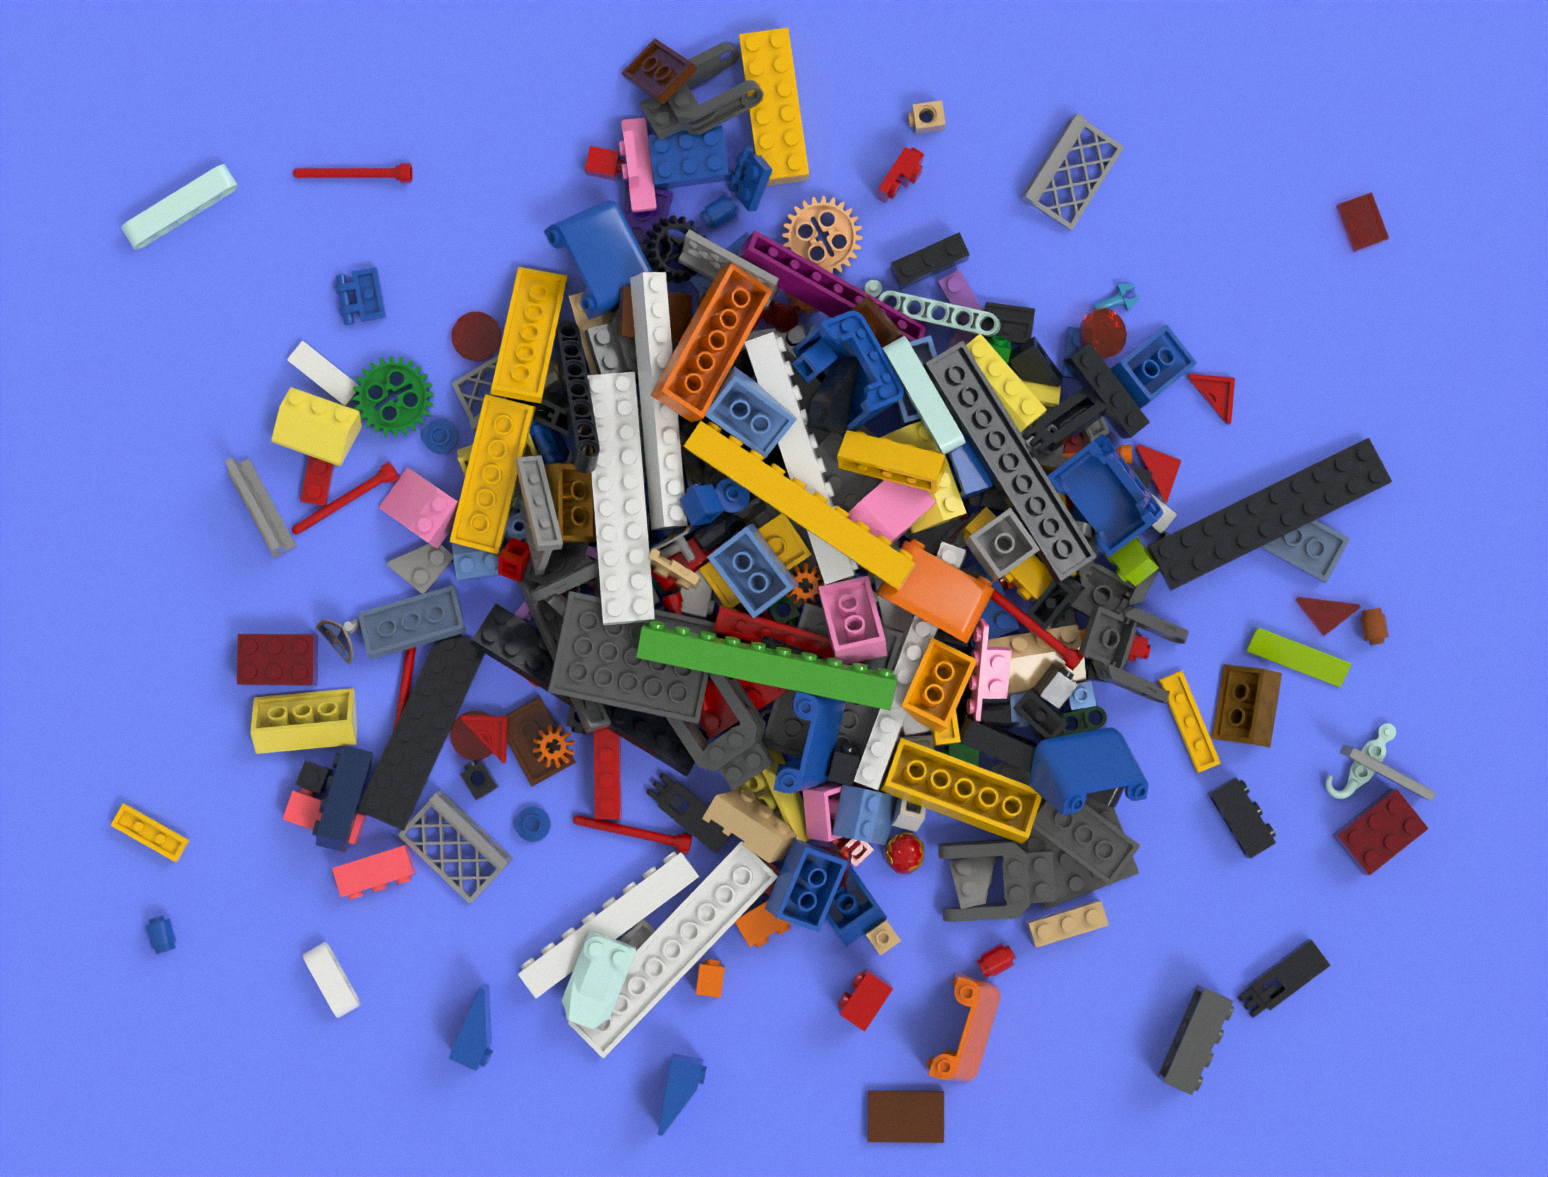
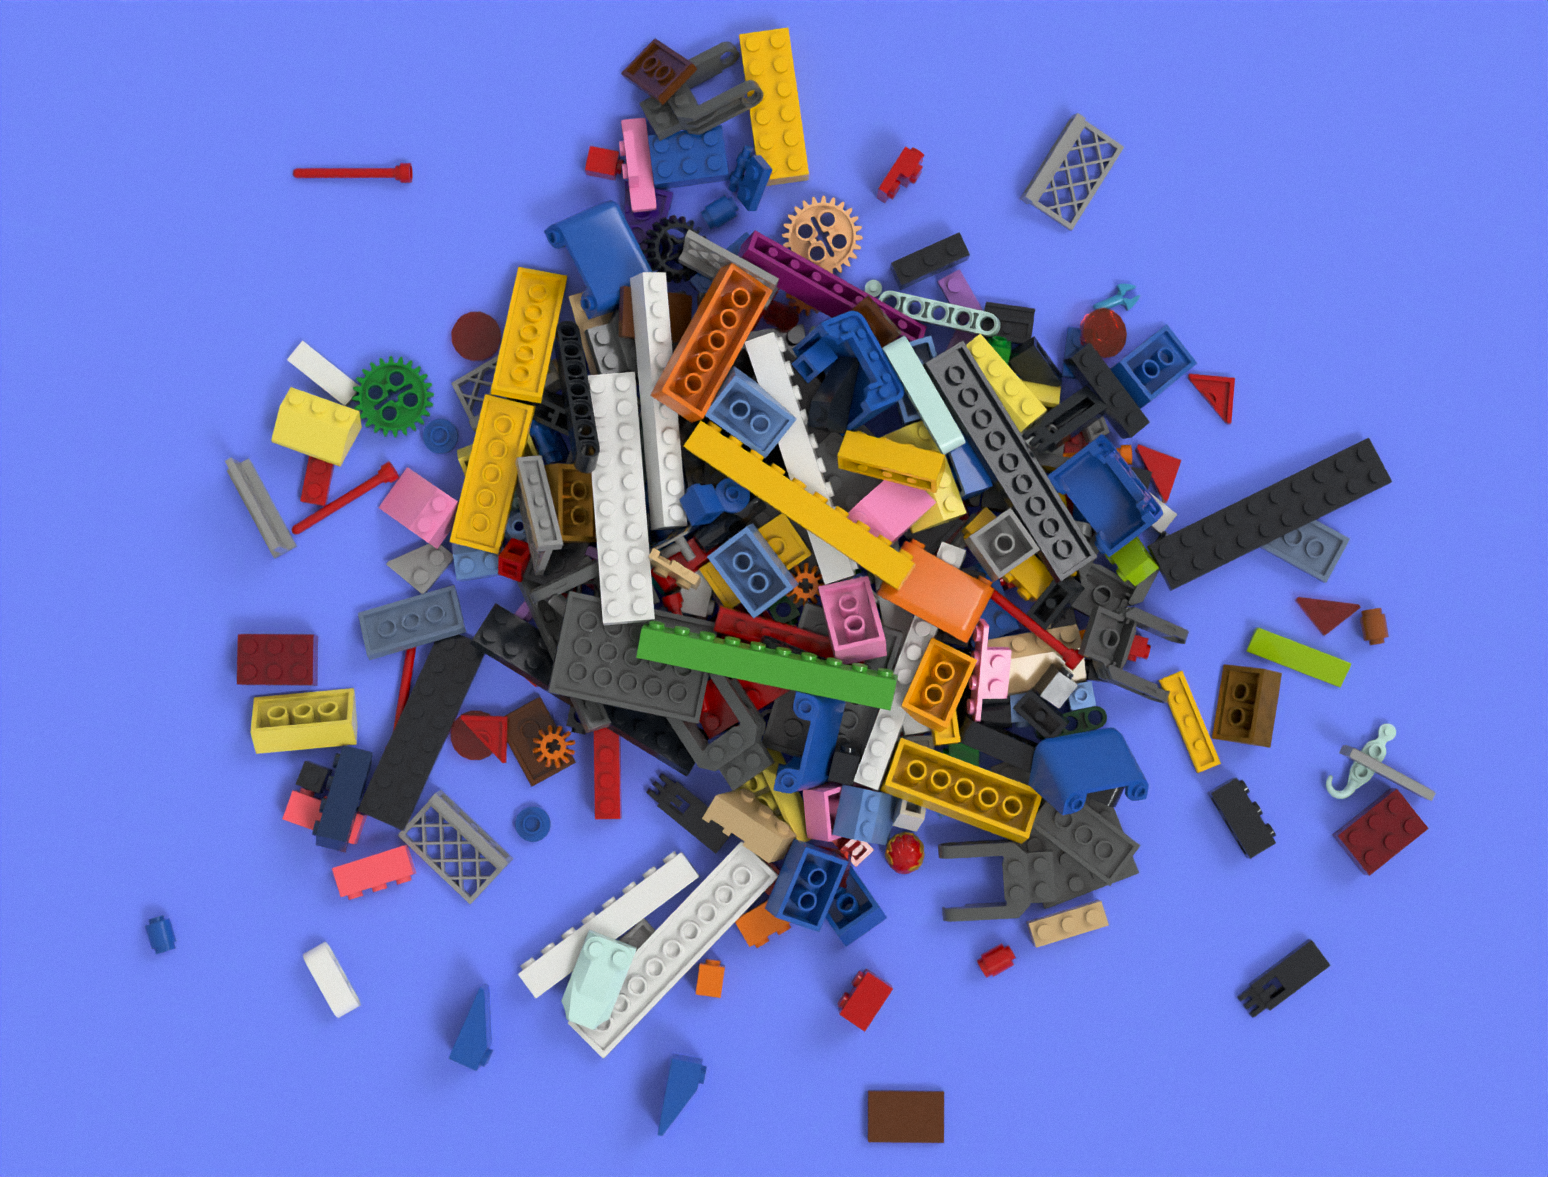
yellow plate [110,803,190,862] -> none
light aqua beam [121,164,238,250] -> none
shield [316,619,361,665] -> none
blue plate [335,267,386,325] -> none
black brick [460,759,500,800] -> none
red piece [573,815,693,854] -> none
tan brick [865,919,901,956] -> none
tan brick [908,100,946,134] -> none
windscreen [925,972,1000,1082] -> none
light grey wing [949,856,997,909] -> none
dark grey brick [1157,984,1234,1095] -> none
clear red plate [1336,192,1389,252] -> none

